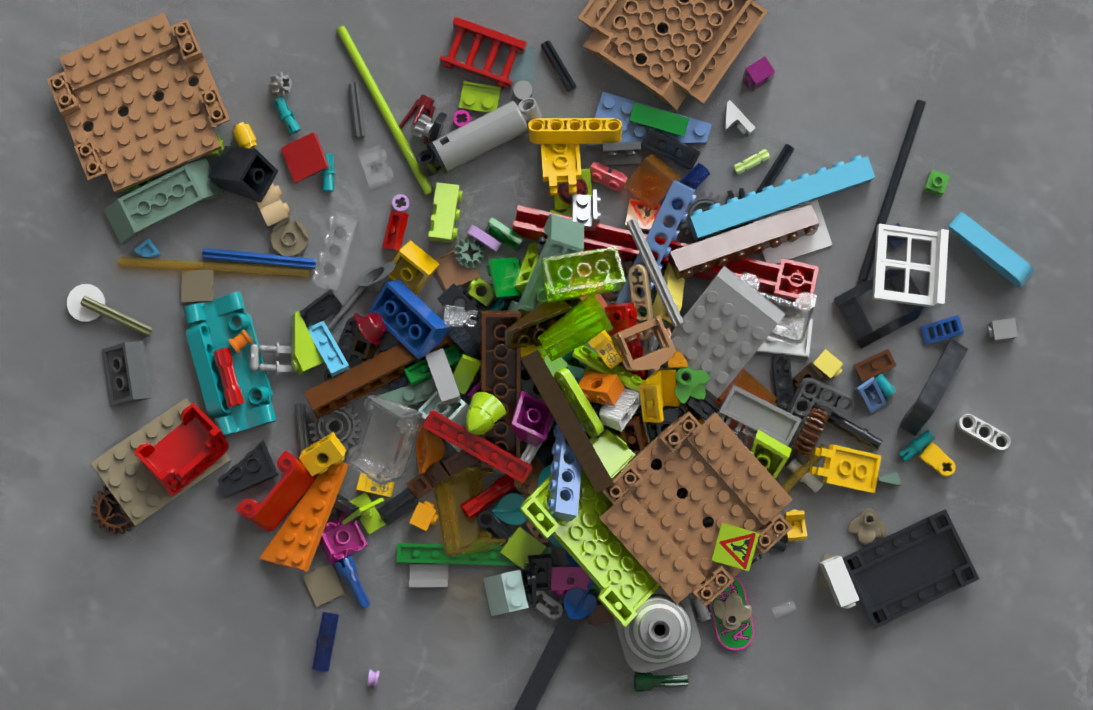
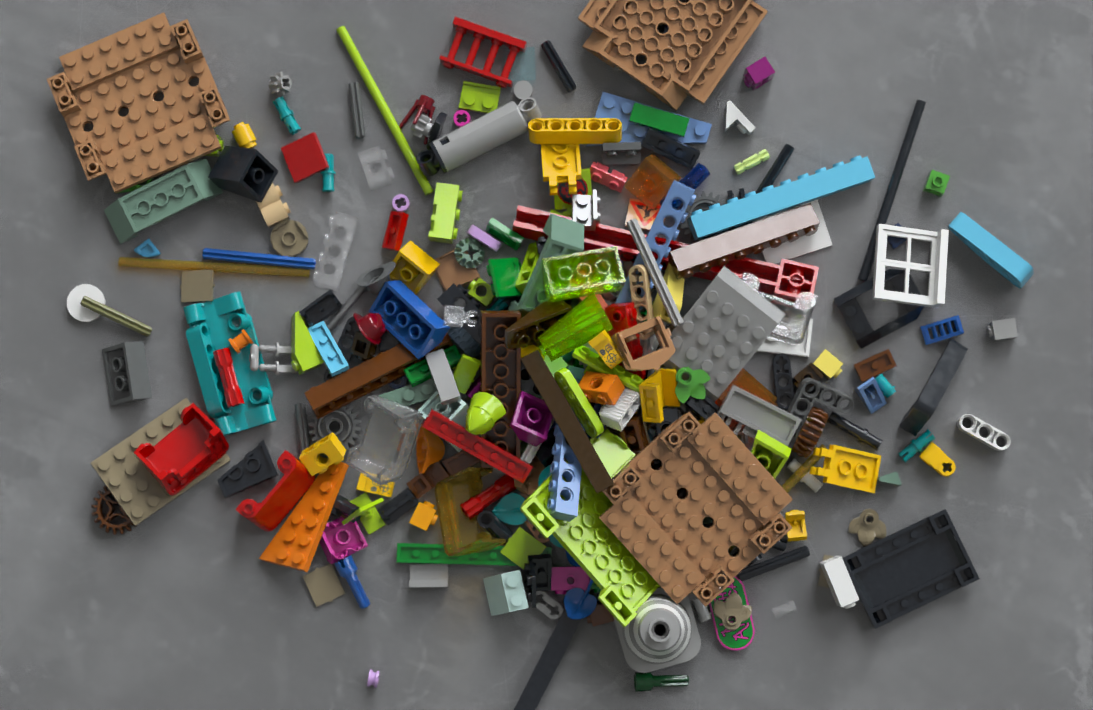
clear blue piece [312,612,339,672] -> none
light orange tile [667,350,688,368] -> none
lime piece [712,523,760,571] -> none
none -> black axle [737,546,810,581]

